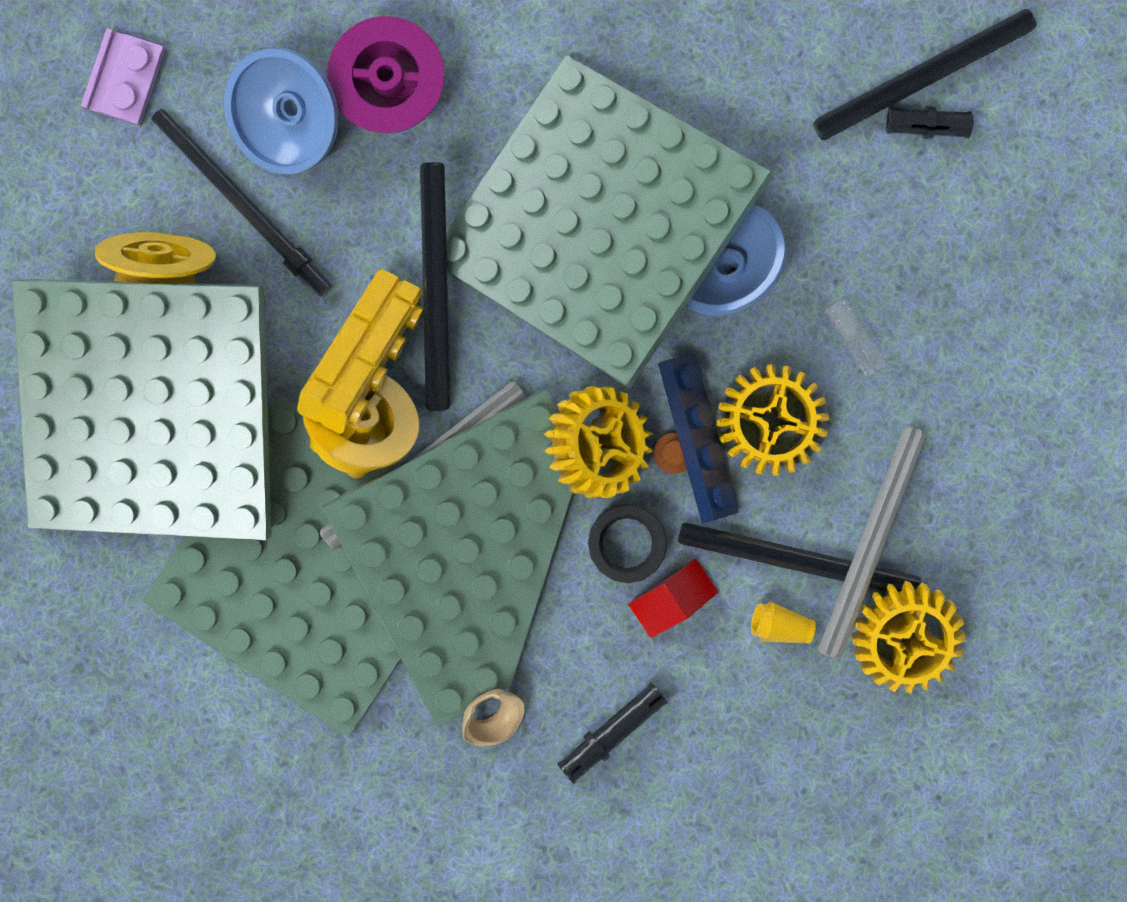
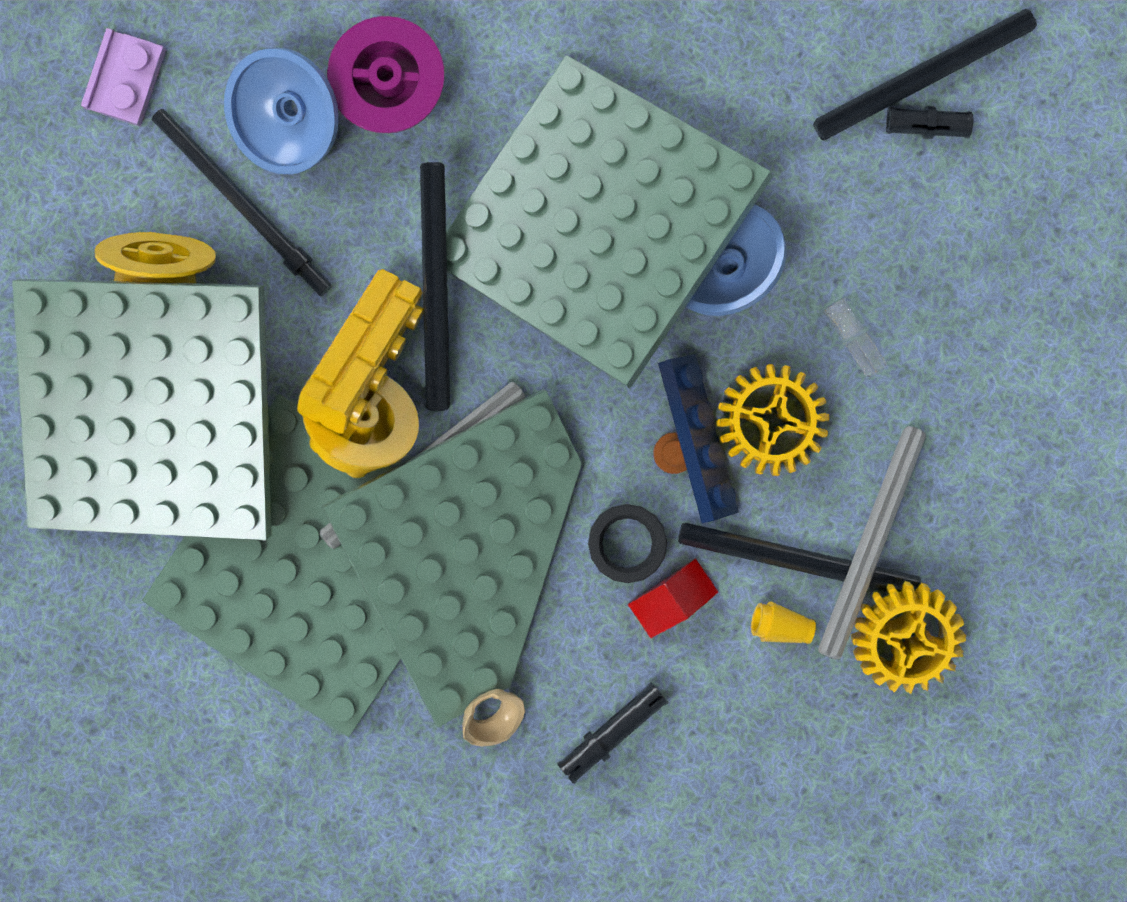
yellow gear [544,386,653,499] -> none

